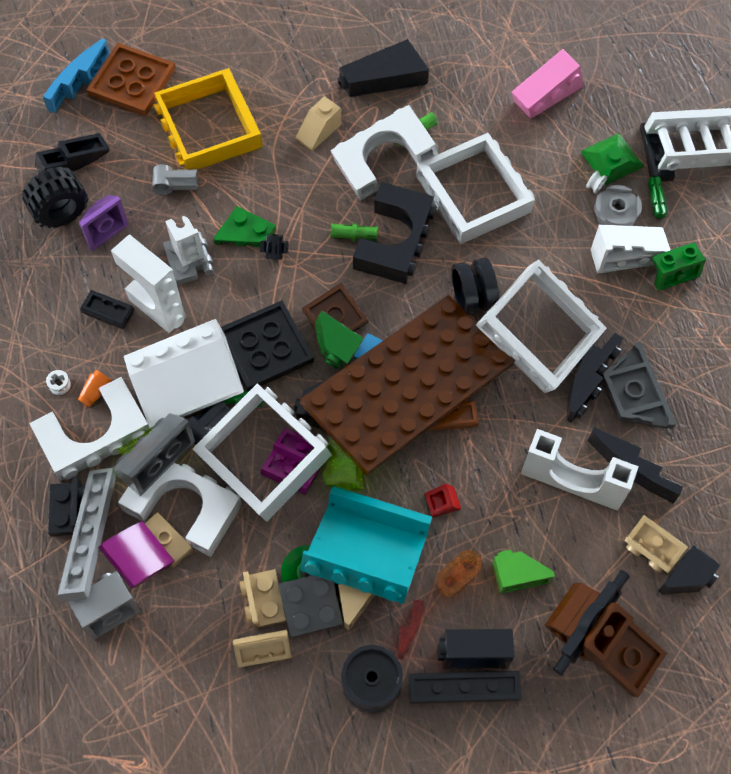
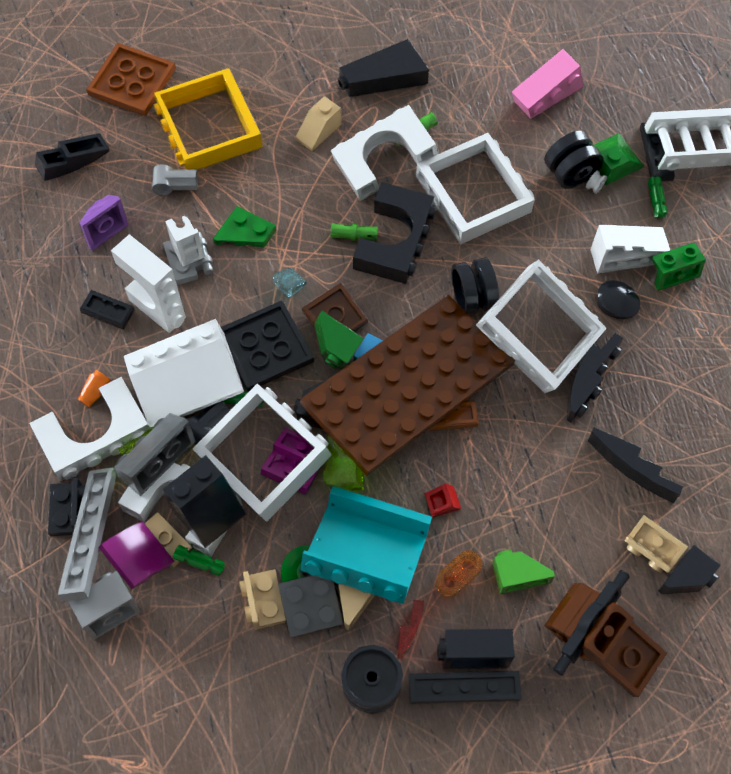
black tyre [22,167,89,229] -> none
dark azure slope [43,38,110,113] -> none
white bush [46,370,71,395] -> none
tan plate [233,630,292,668] -> none
black gear [260,234,289,260] -> none
white arch [521,429,638,511] -> none
light grey plate [594,185,642,226] -> none
dark grey wing [602,342,676,429] -> none
none -> black slope [163,455,246,548]
none -> green axle [173,545,225,576]
none -> clear light blue slope [273,267,307,298]
none -> black wheel [544,131,604,189]
none -> black hat [597,280,640,319]

